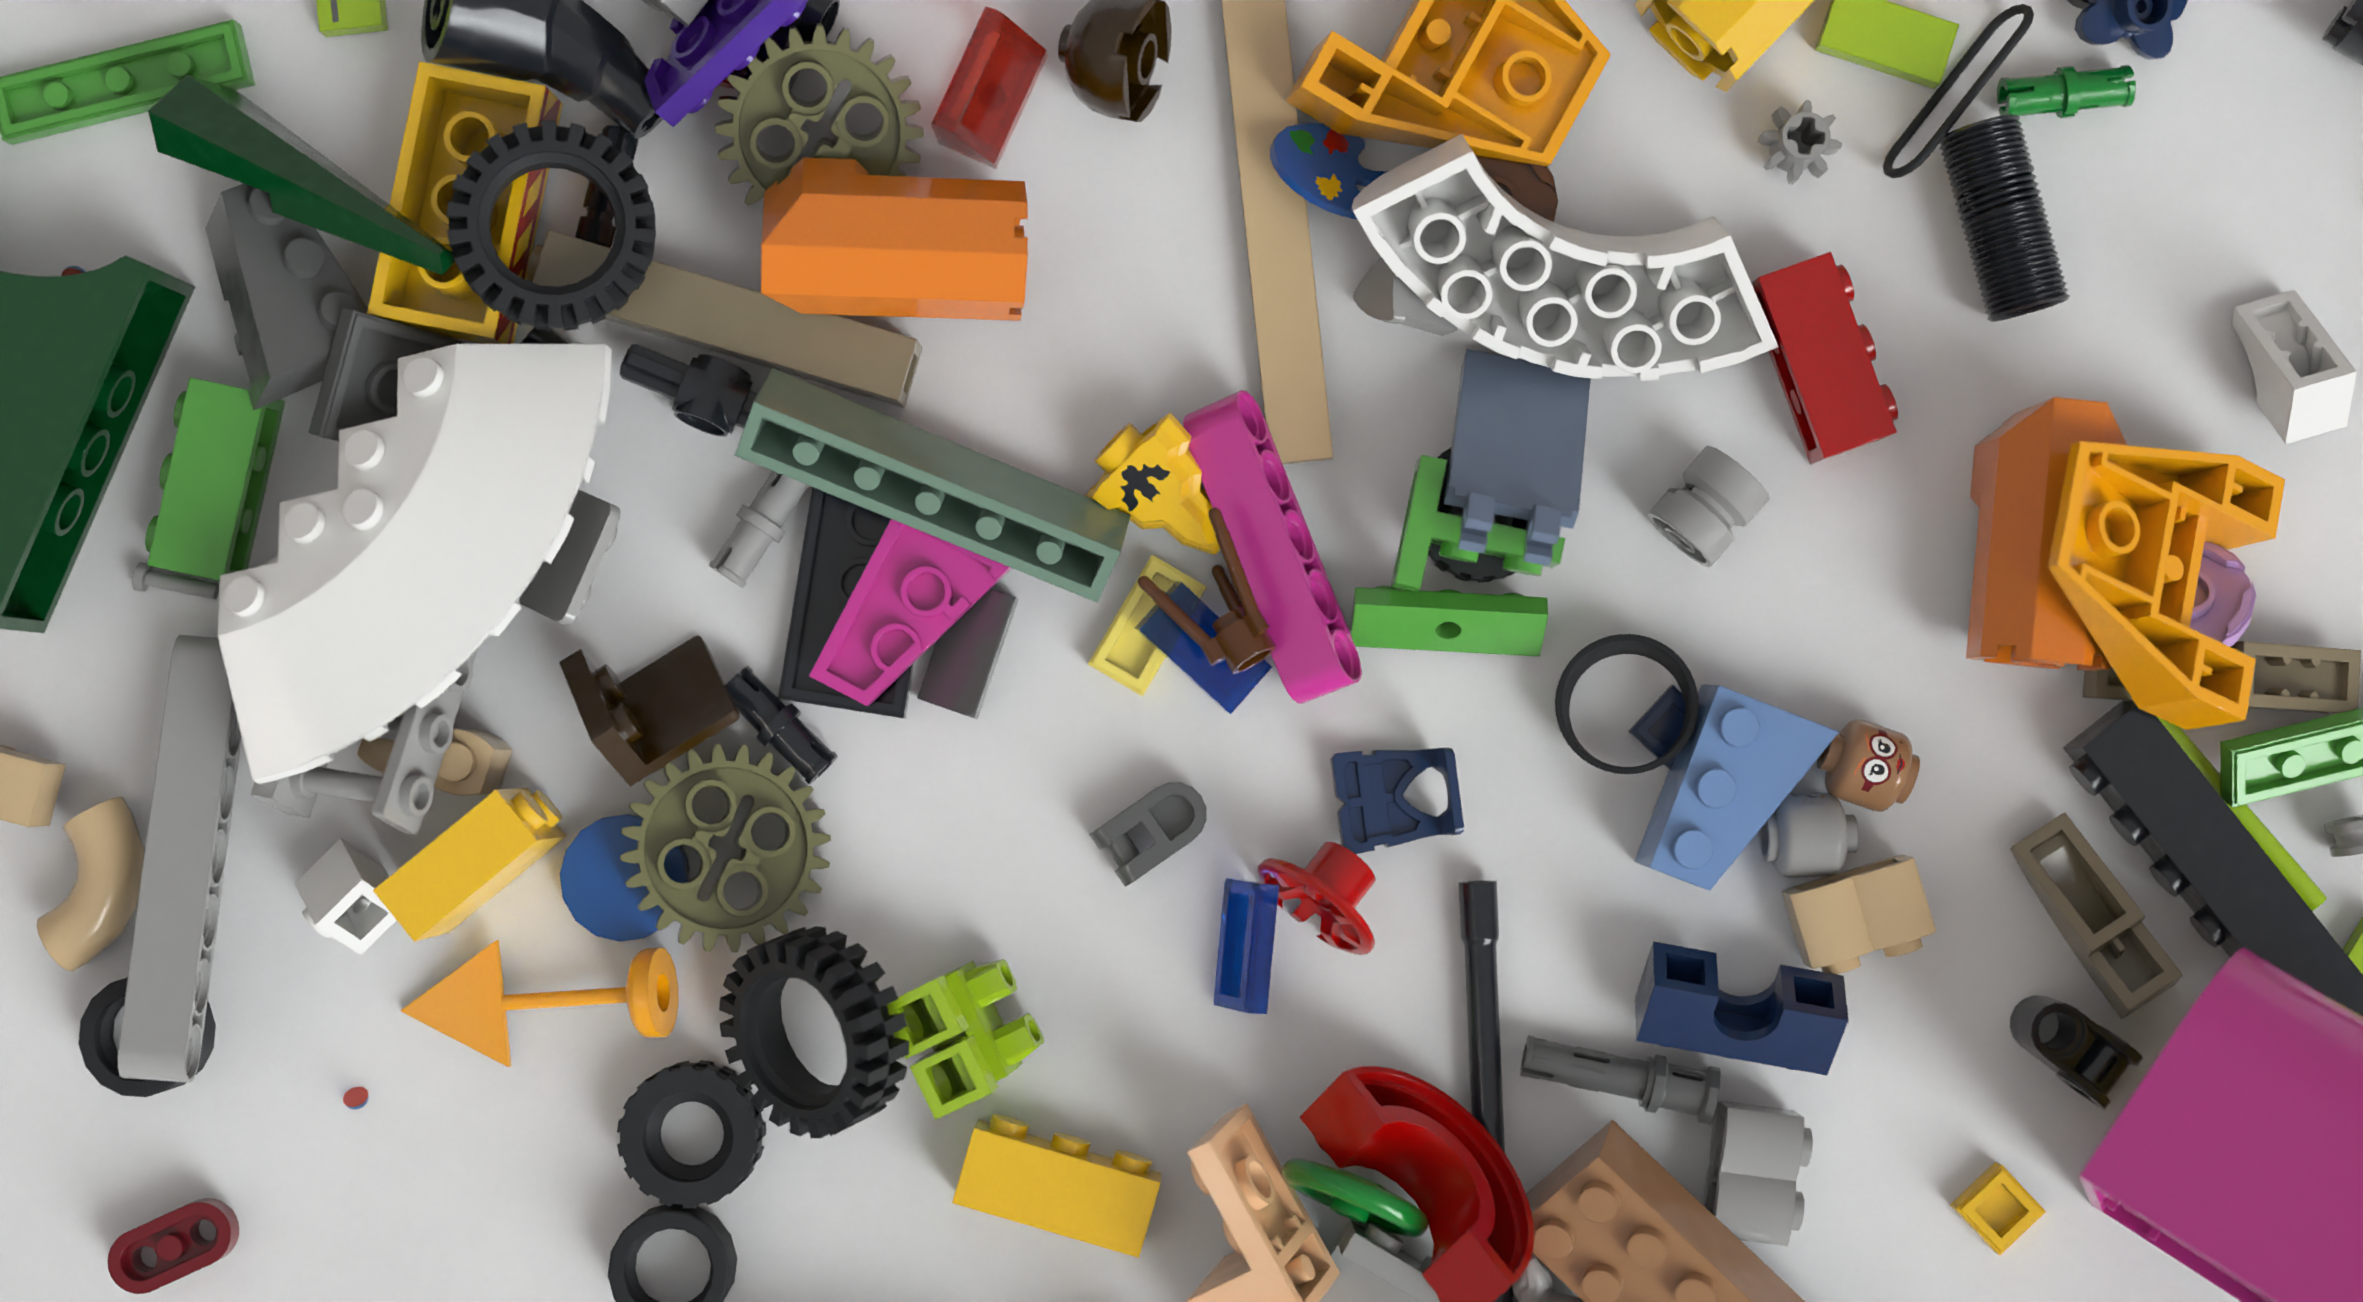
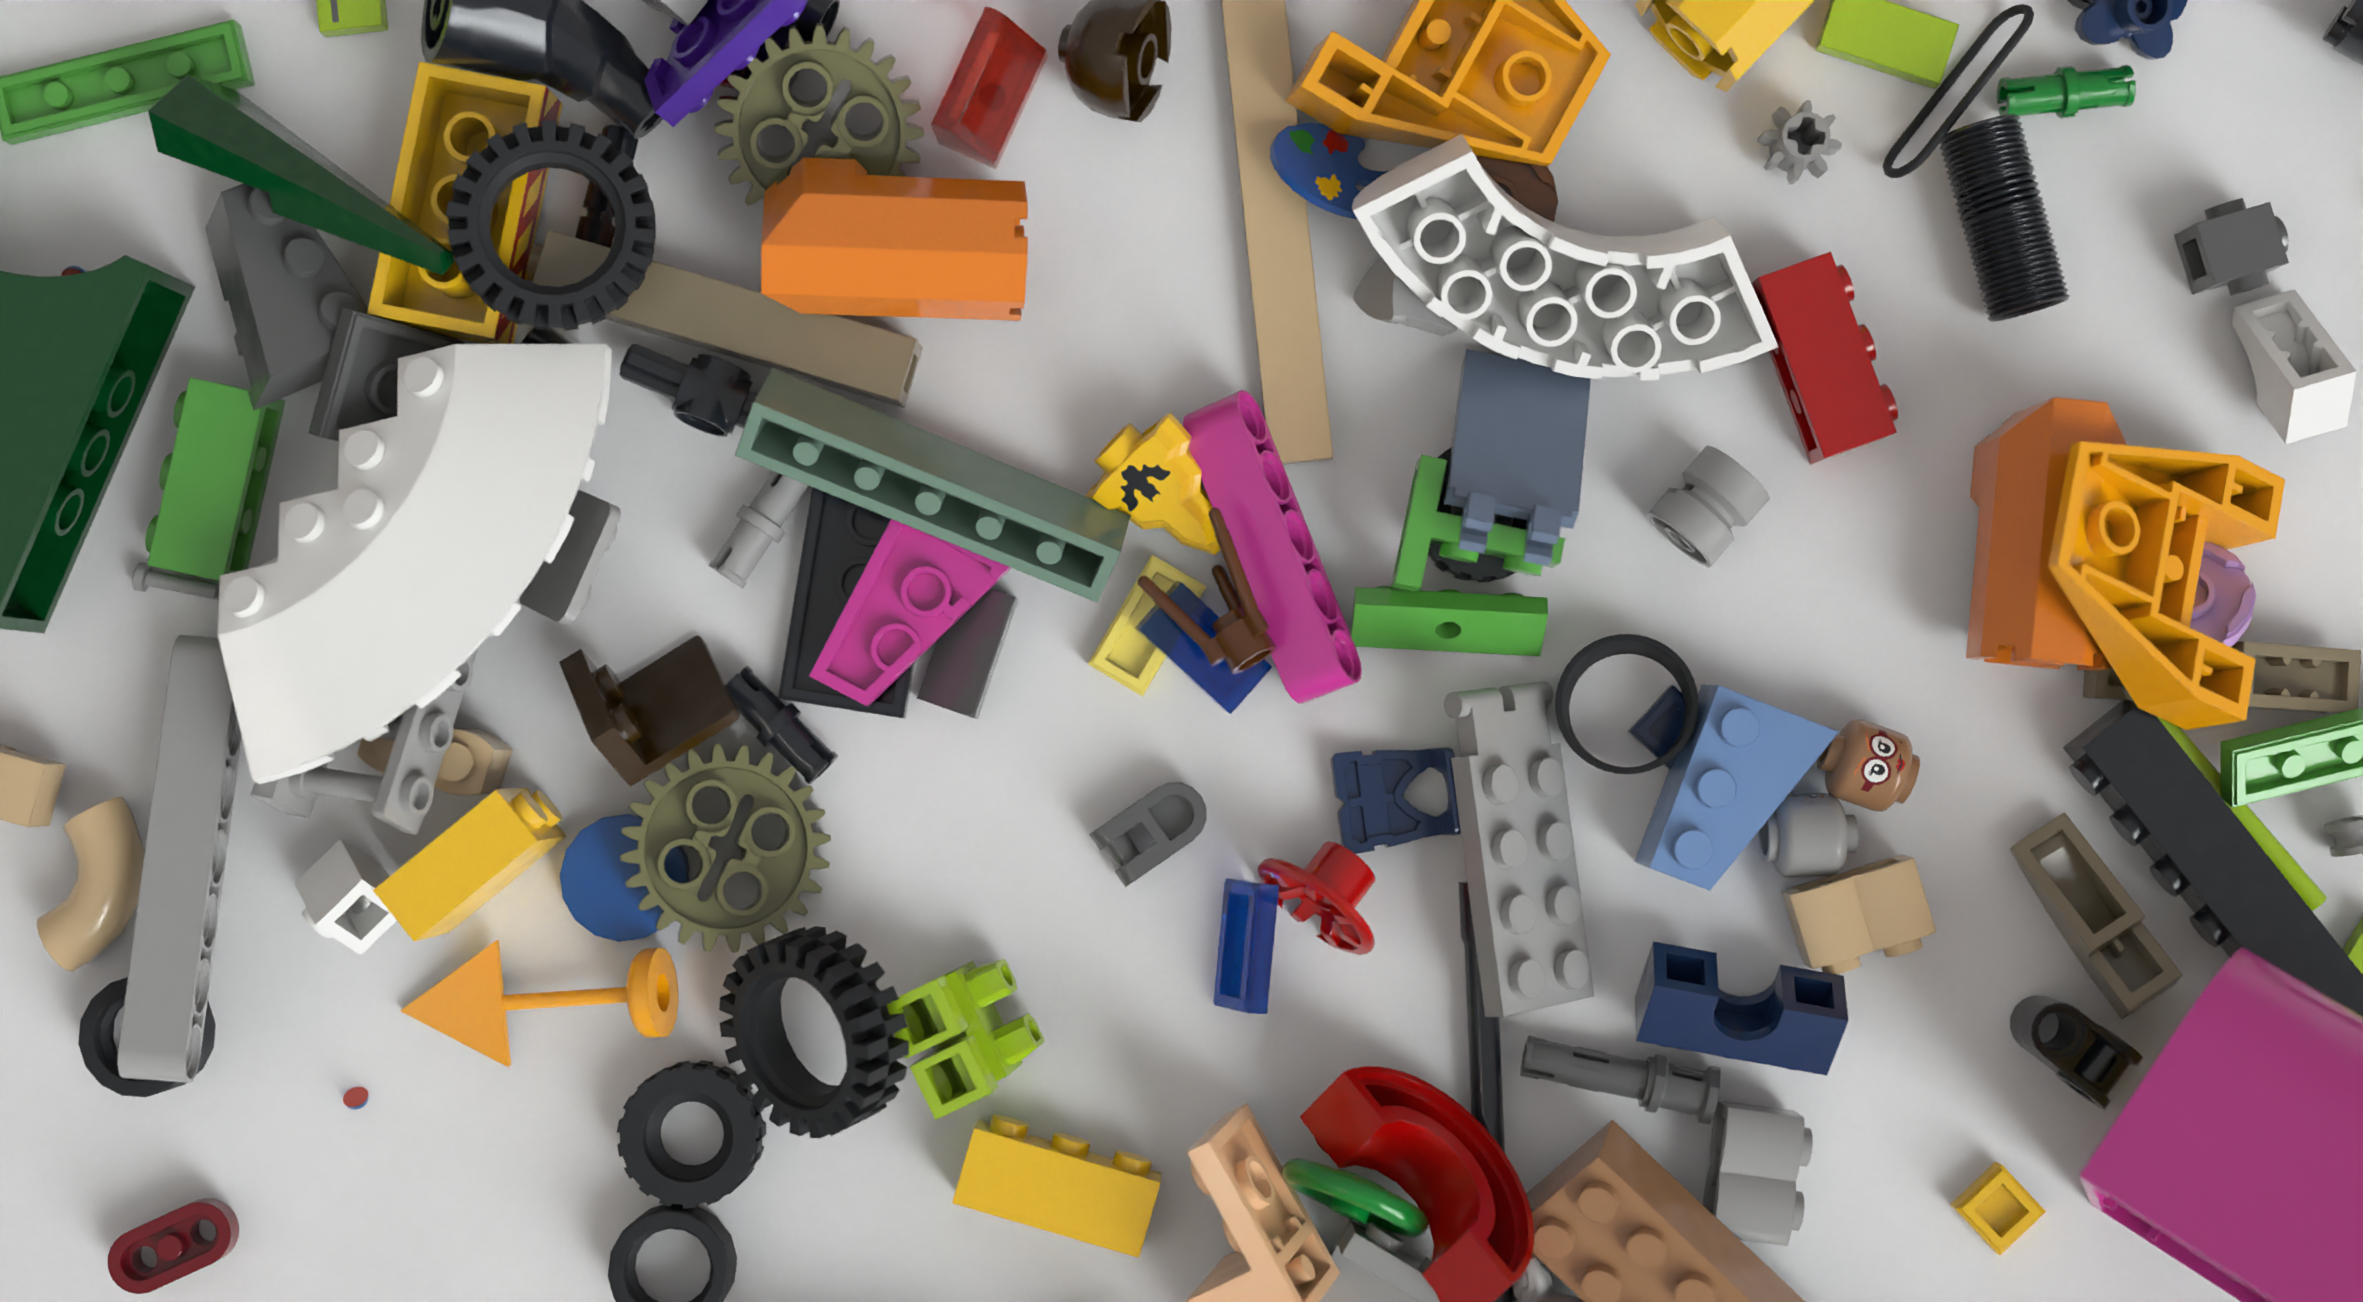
none -> light grey hinge [1444,681,1594,1017]
none -> dark grey brick [2174,198,2289,296]

